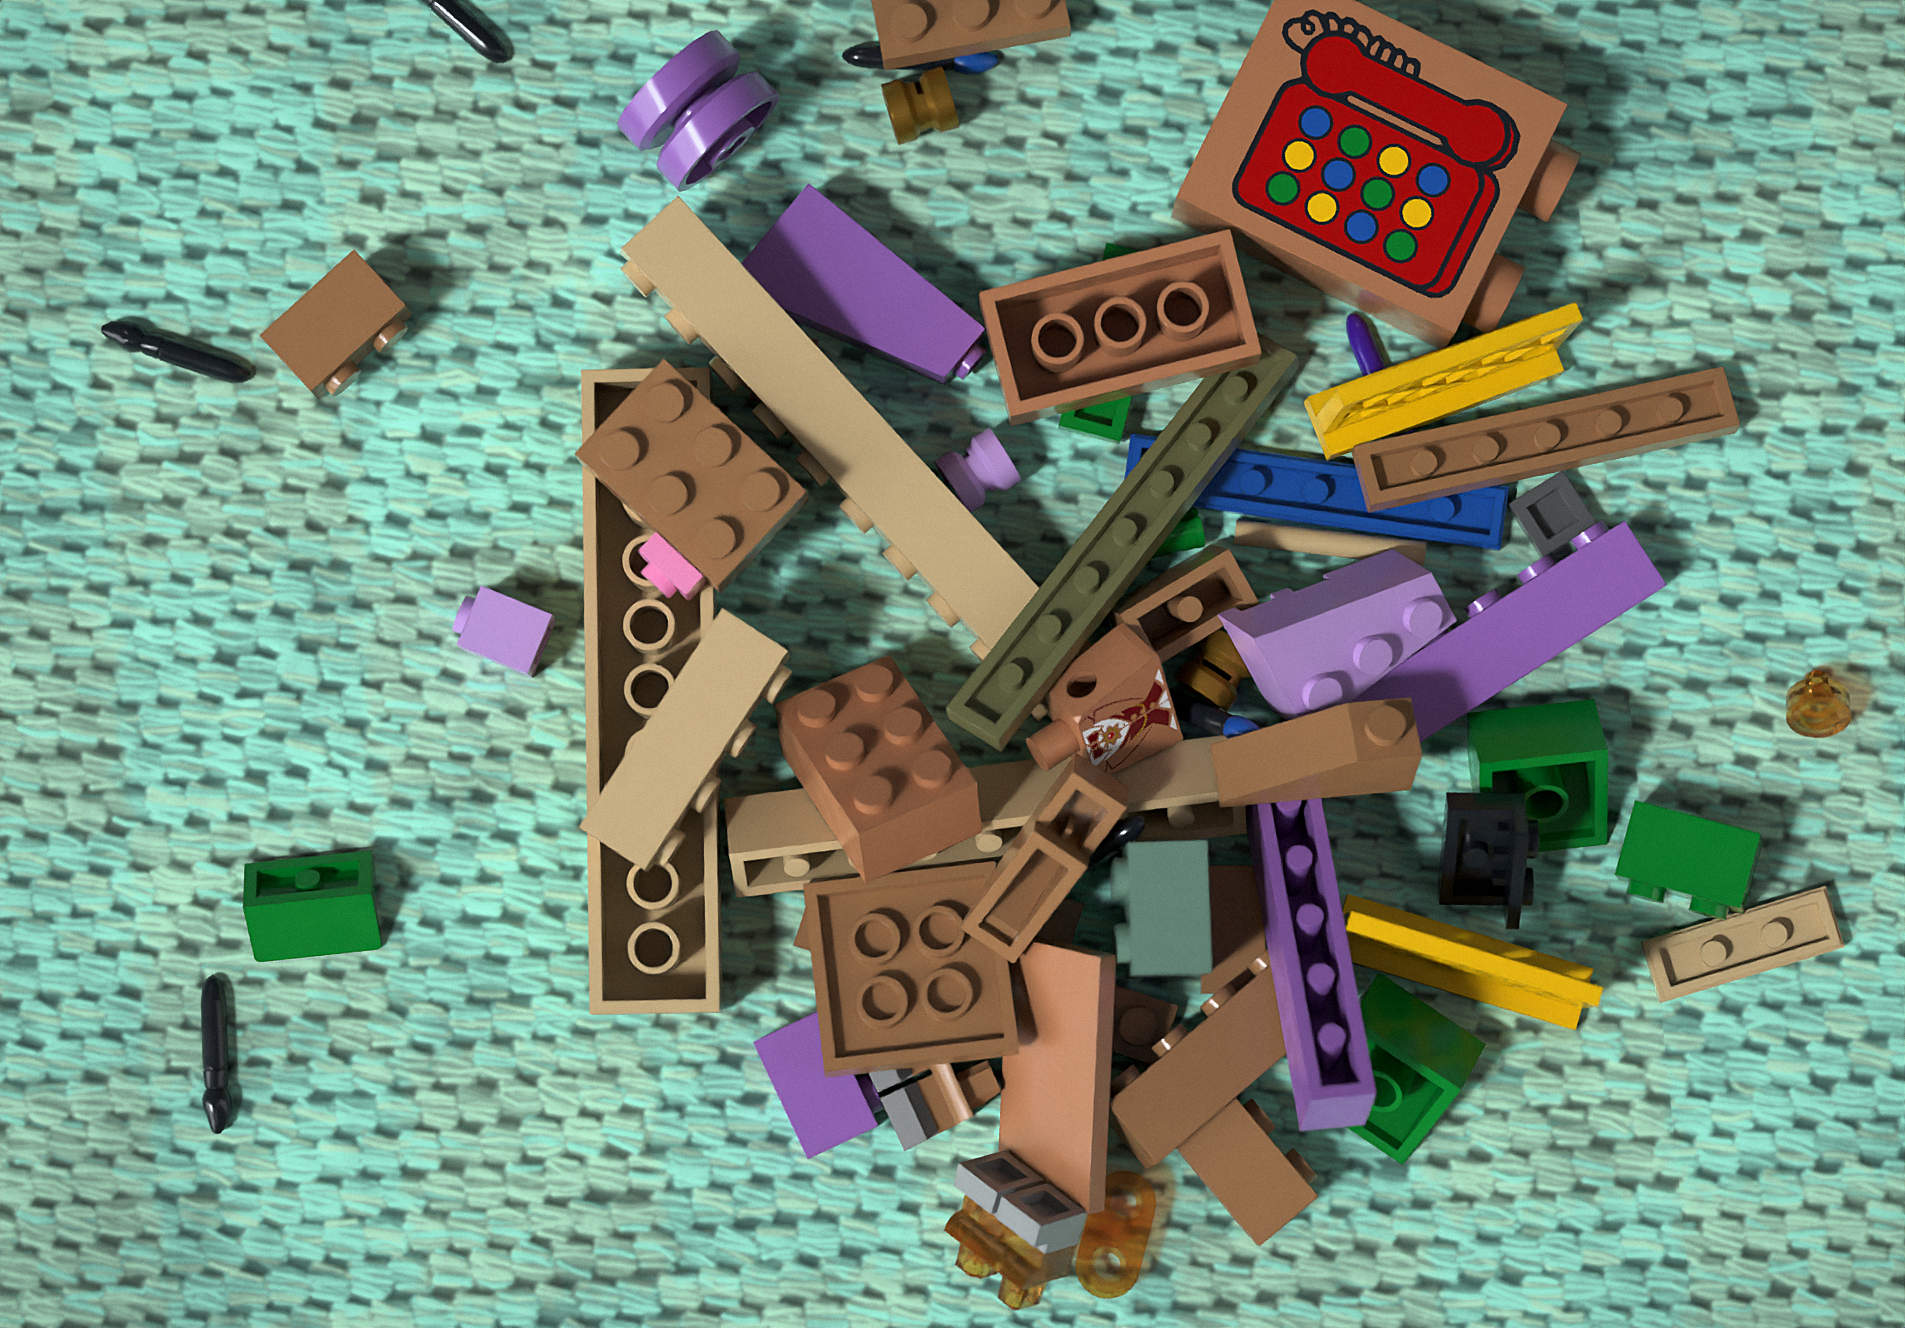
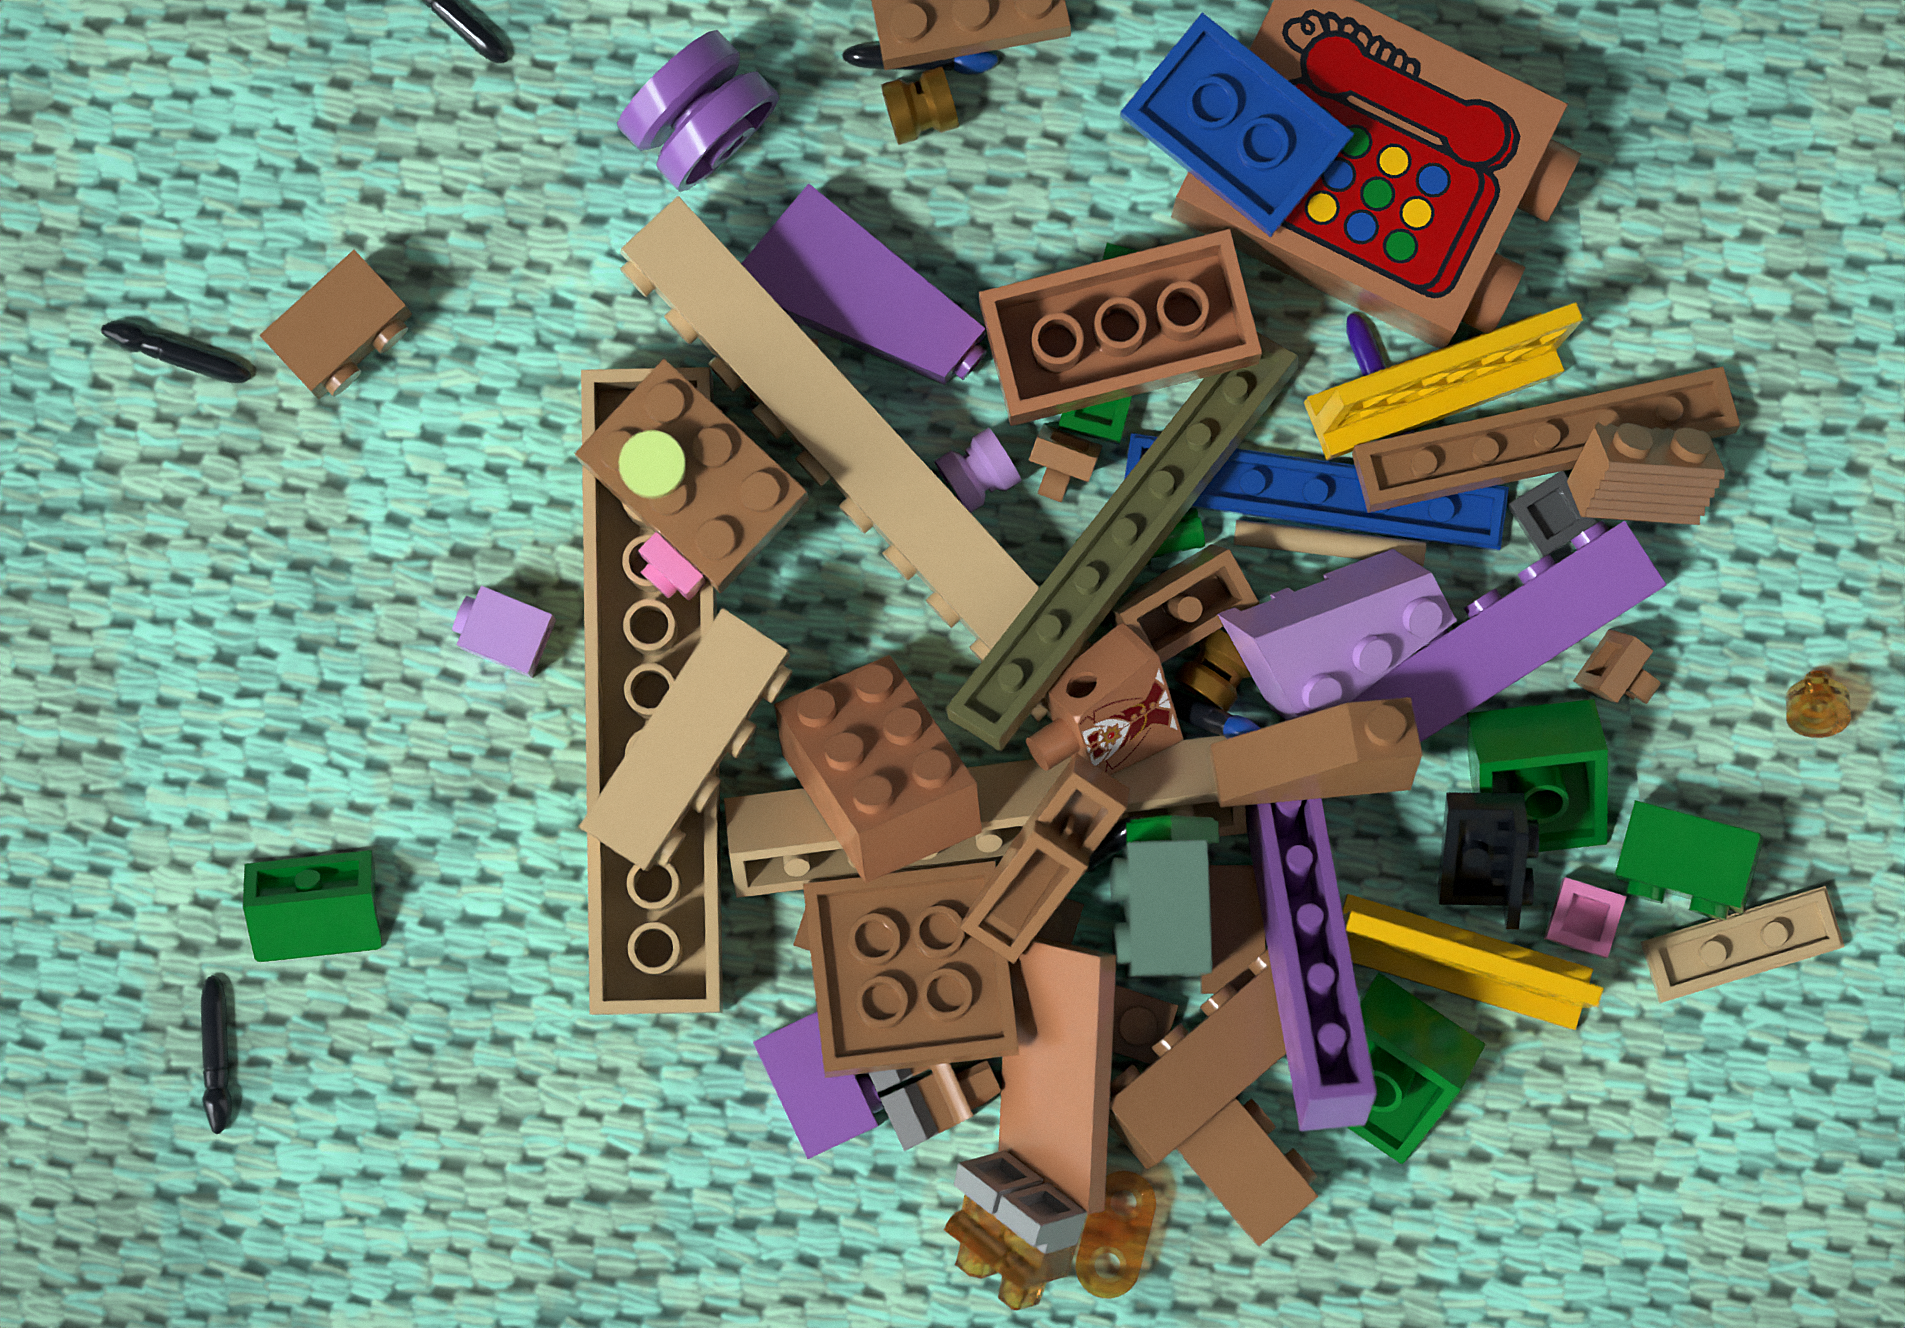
none -> yellowish green tile [619,431,686,499]
none -> medium nougat tile [1029,424,1103,502]
none -> blue plate [1120,12,1354,238]
none -> green tile [1126,815,1219,845]
none -> bright pink plate [1544,877,1626,958]
none -> medium nougat brick [1567,422,1725,525]
none -> medium nougat tile [1573,629,1661,704]

